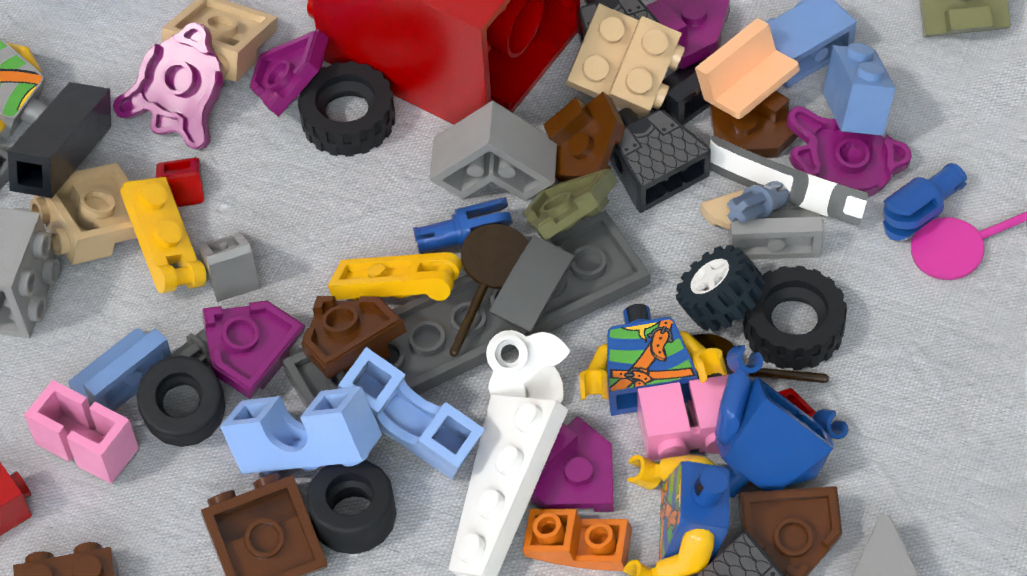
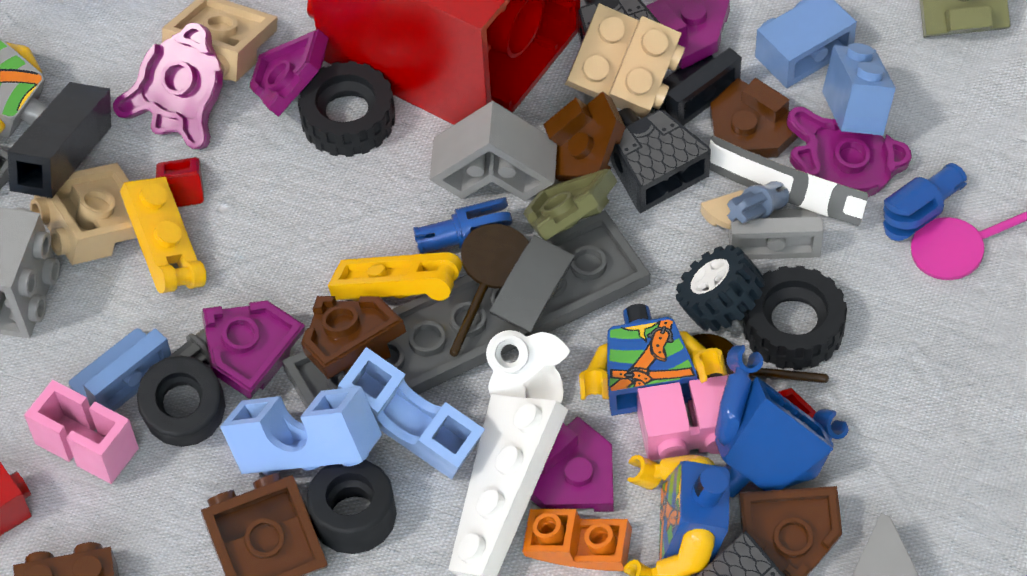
light grey slope [198,232,260,302] -> none
light nougat panel [695,18,800,119] -> none

